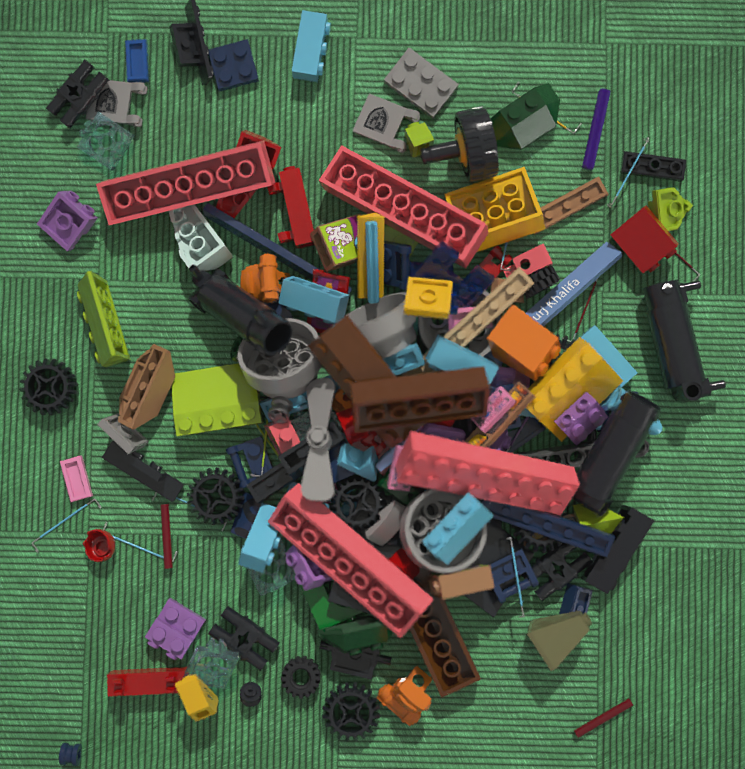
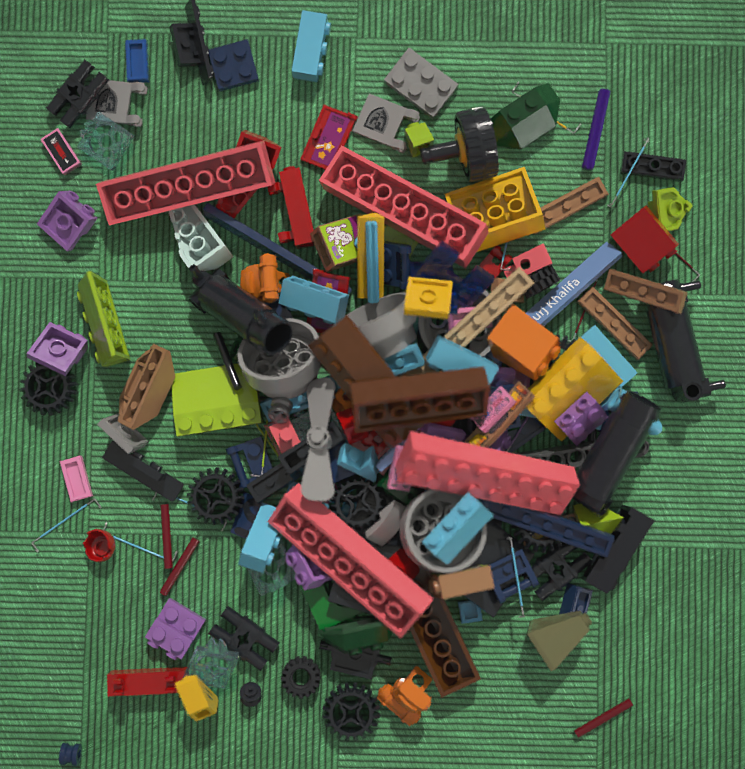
none -> medium lavender plate [27,322,88,376]
none -> tile [40,128,82,175]
none -> dark red bar [159,537,200,596]
none -> black bar [213,332,242,390]
none -> door [300,105,358,171]
none -> dark azure tile [458,600,483,624]
none -> medium nougat tile [577,286,652,360]
none -> medium nougat tile [604,269,688,313]

